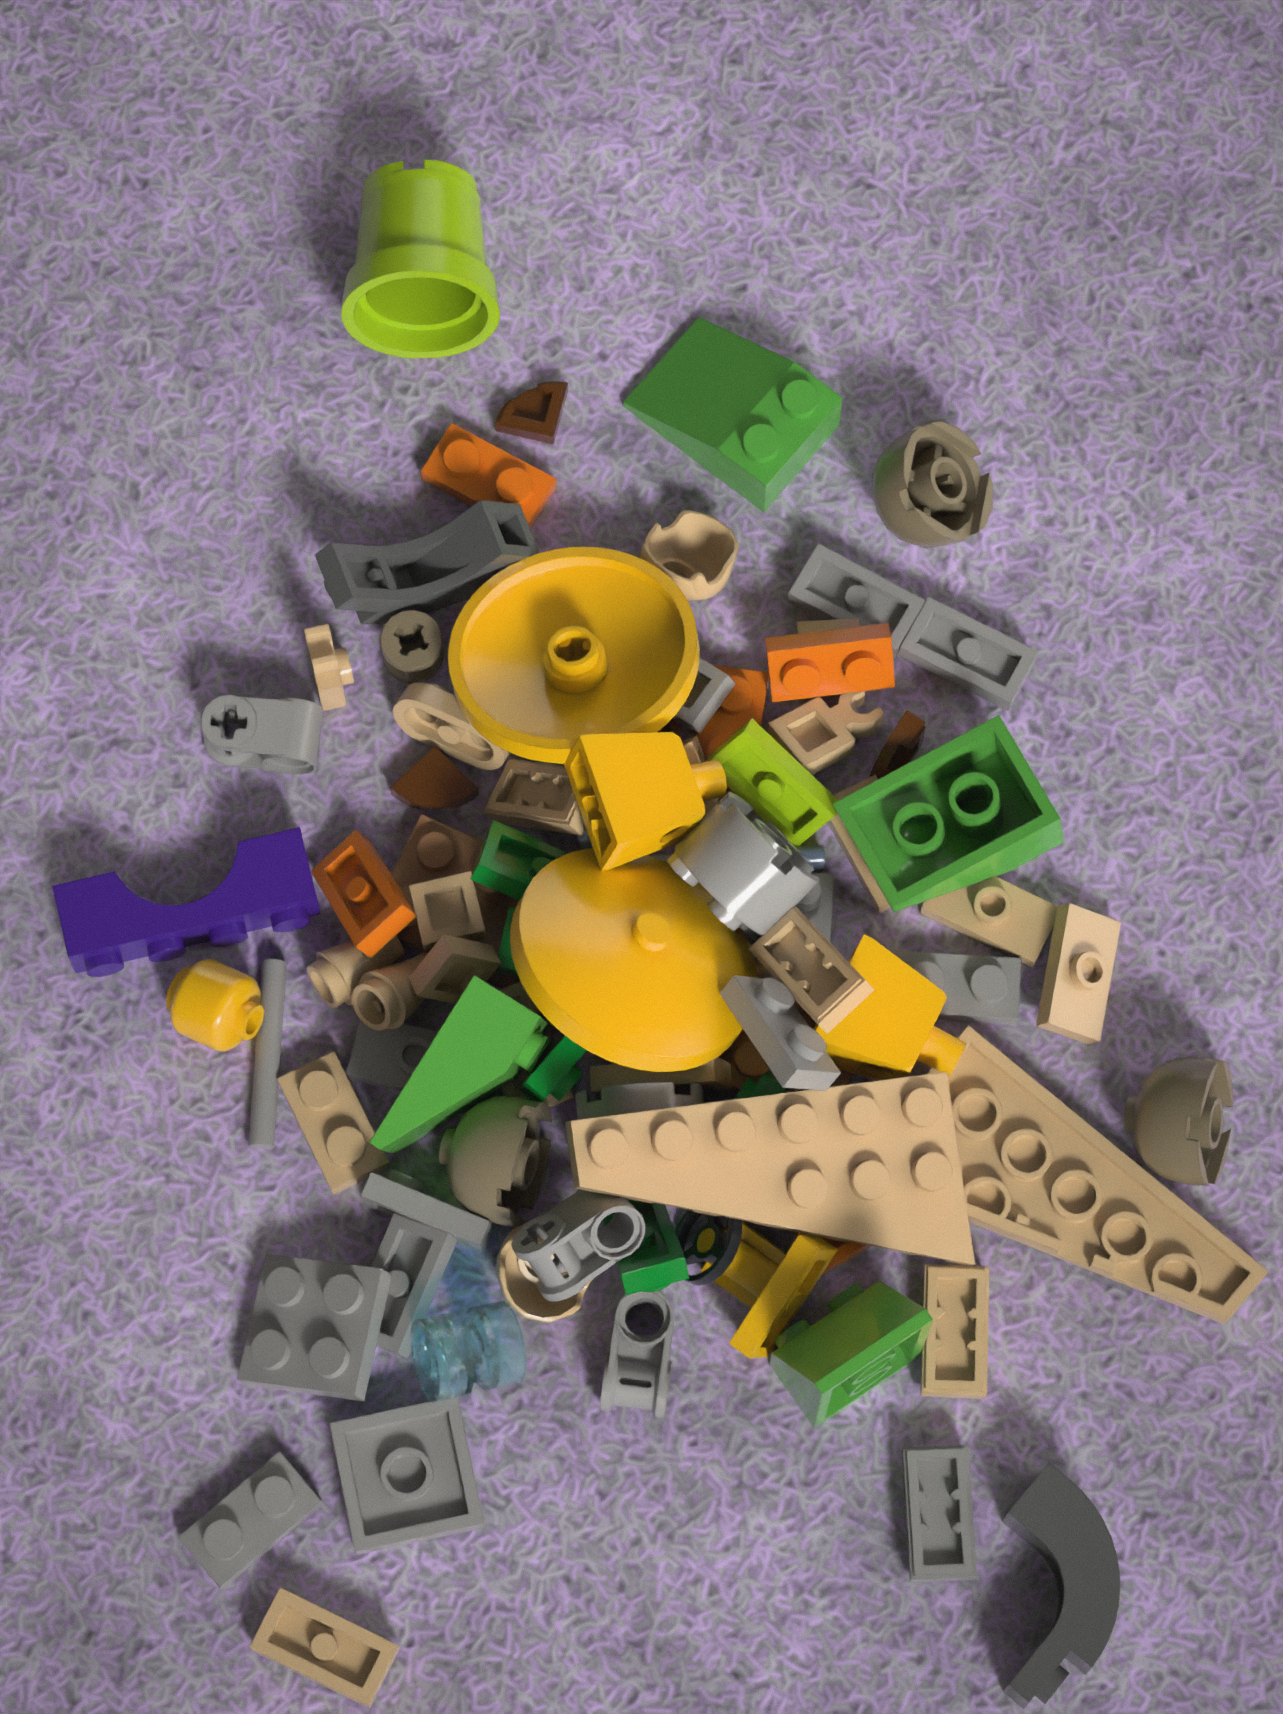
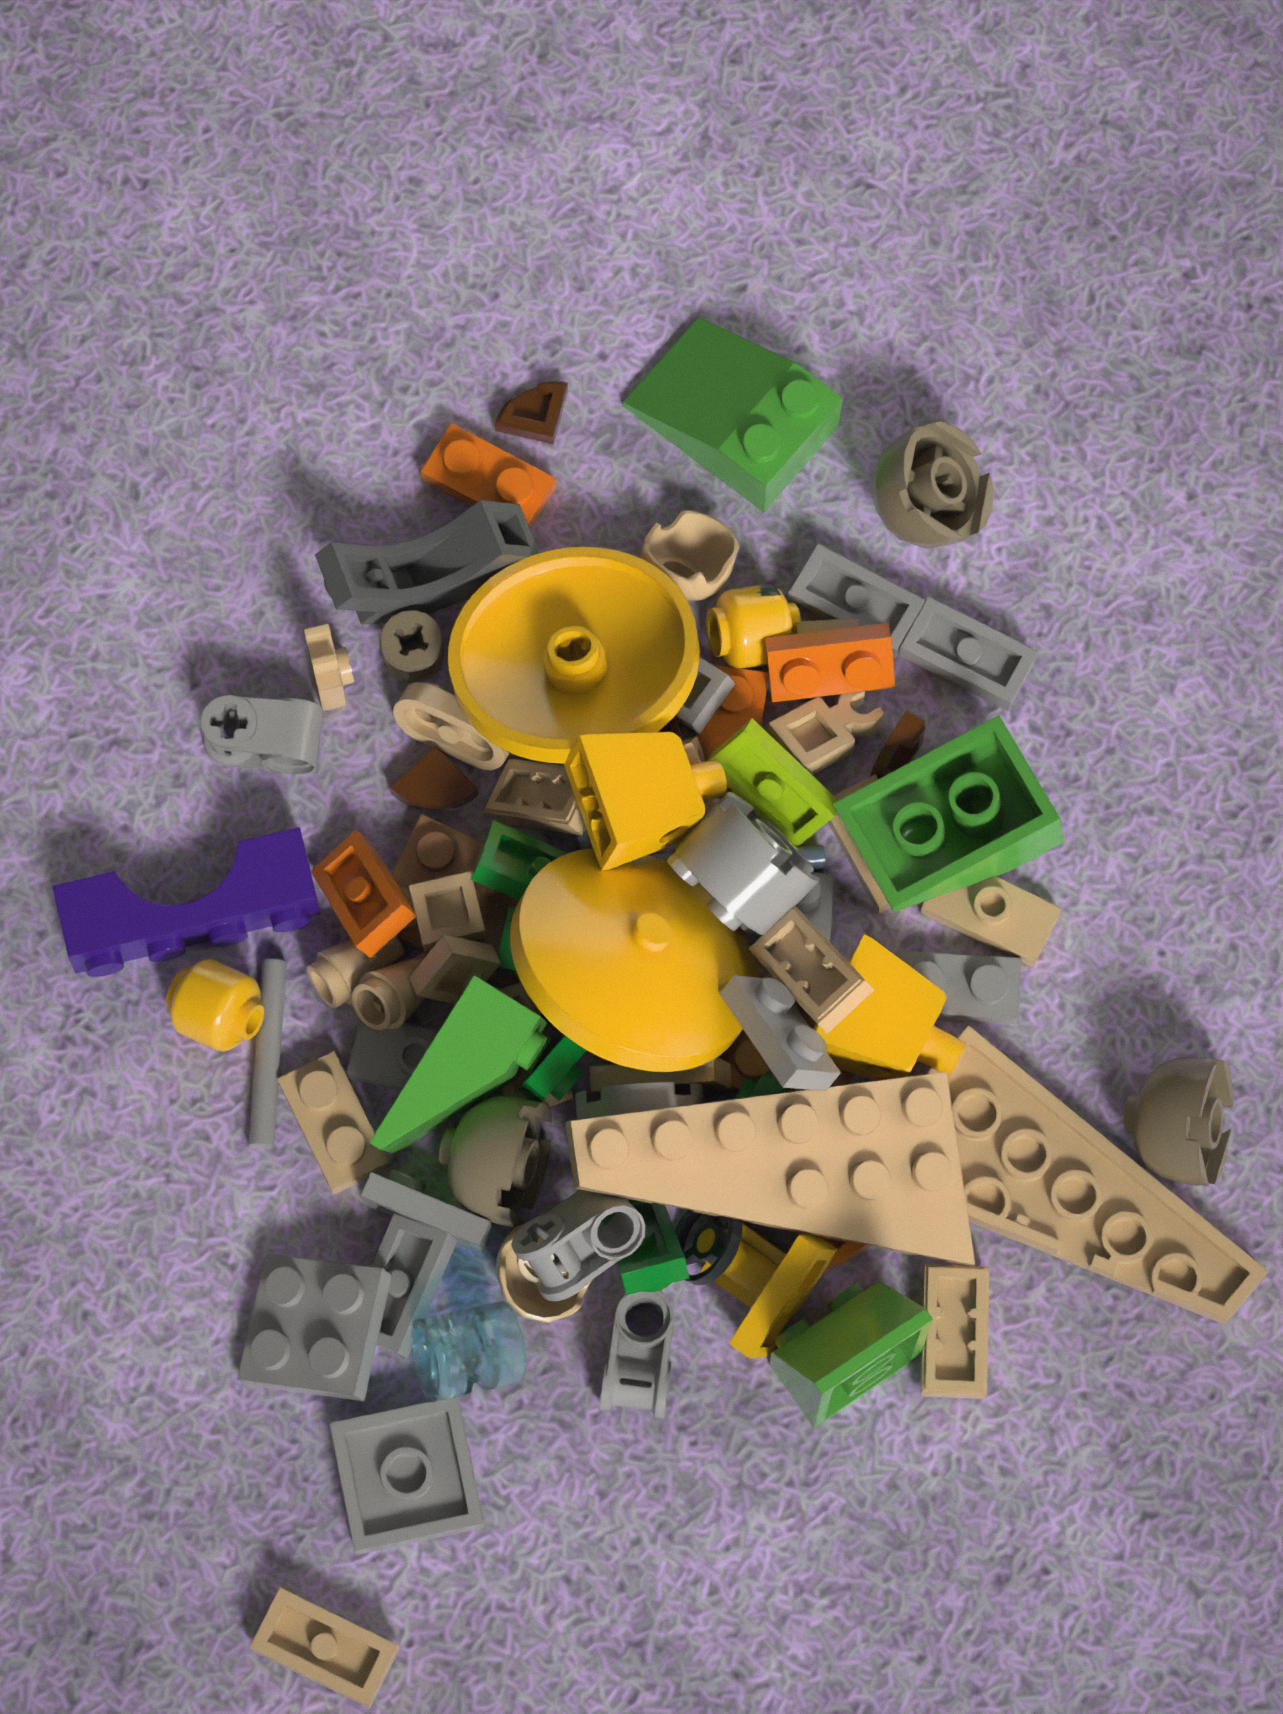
light grey plate [178,1451,323,1590] -> none
lime piece [341,159,500,358] -> none
light grey plate [902,1445,977,1583] -> none
dark grey arch [1003,1462,1121,1709] -> none
tan plate [1036,903,1121,1044] -> none
none -> yellow head [706,584,801,669]

